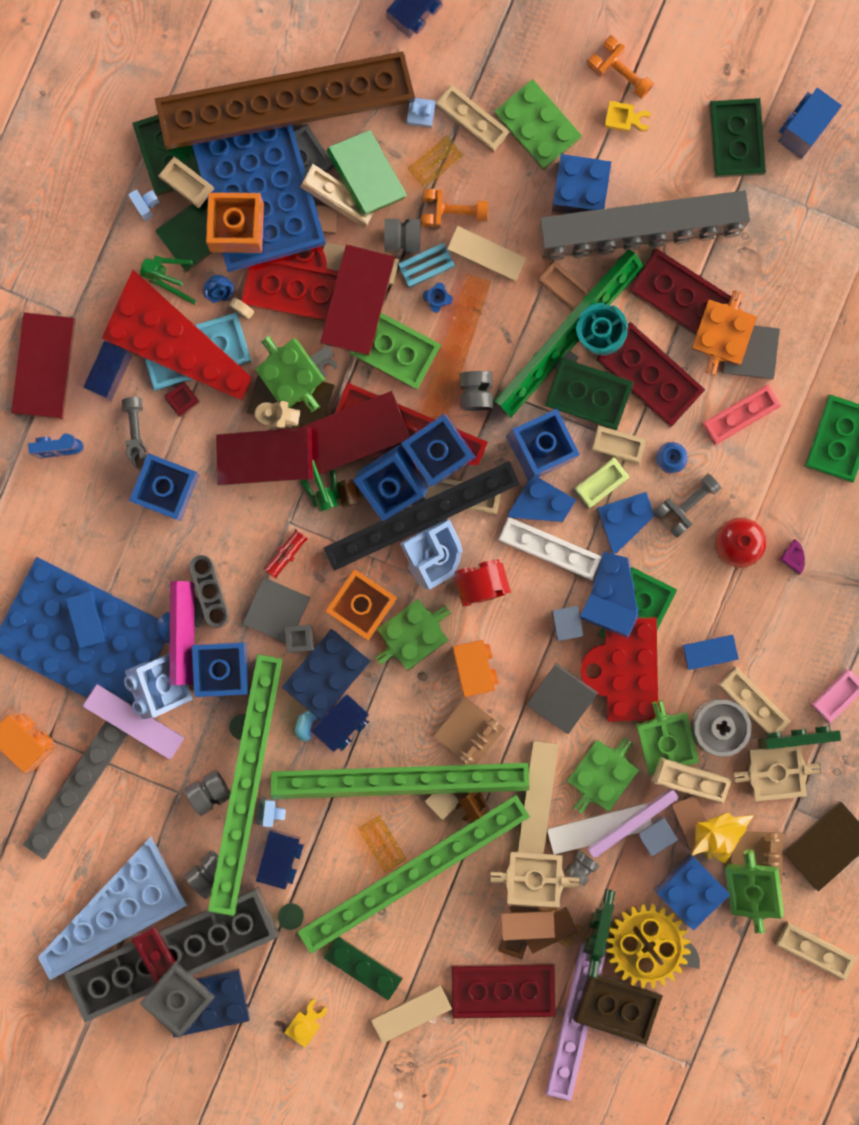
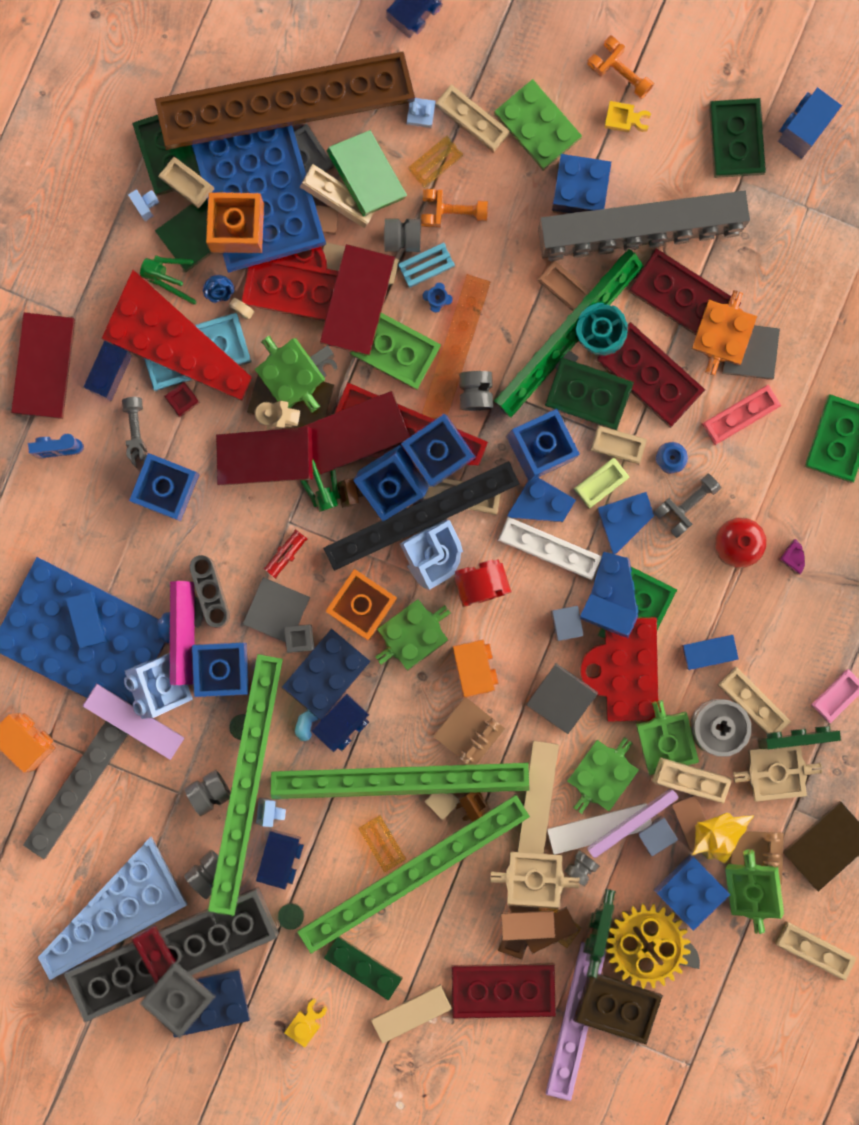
tan tile [446,226,526,282] -> none

